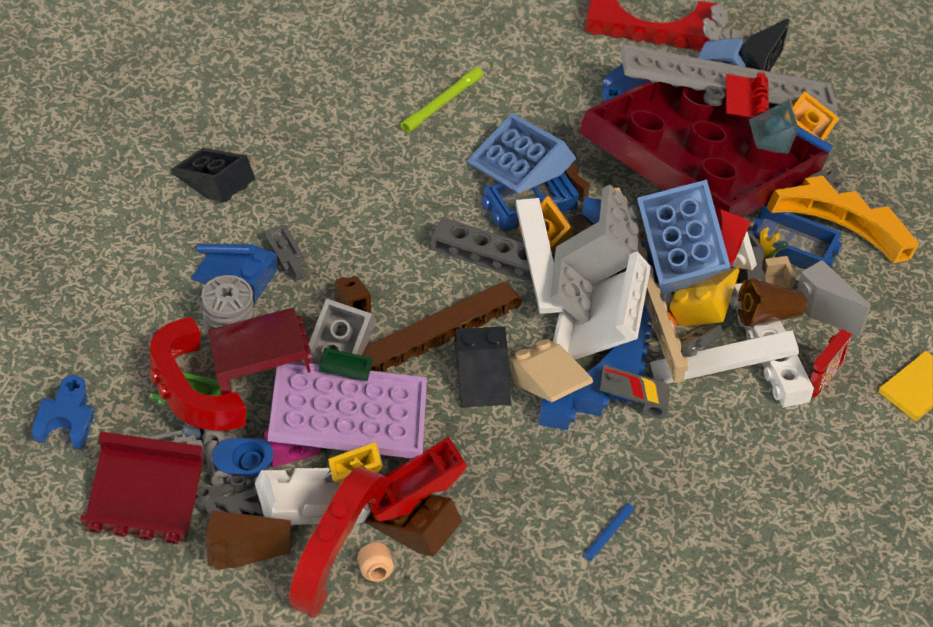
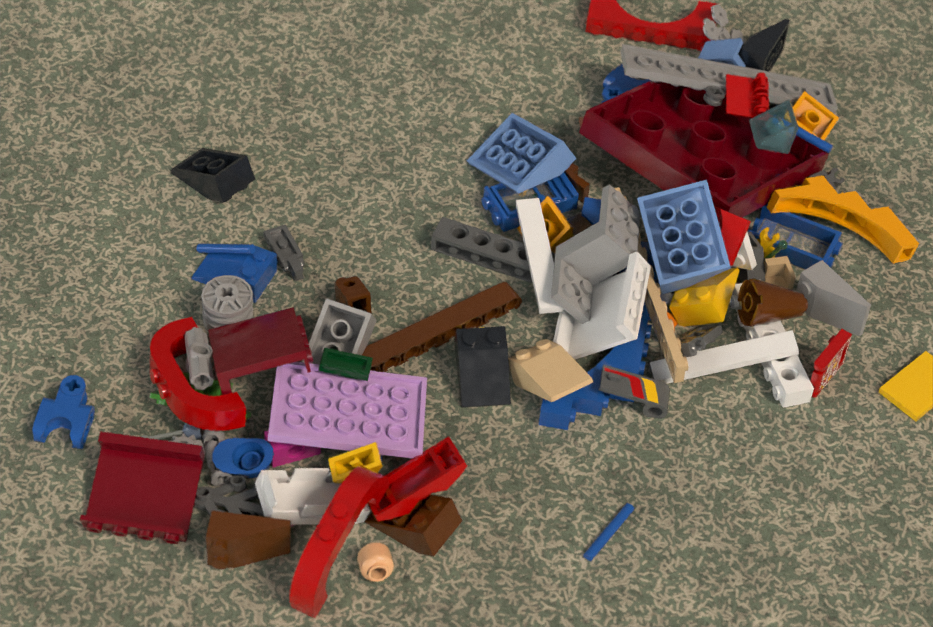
lime piece [401,66,483,133] -> none
none -> light grey piece [185,327,213,390]

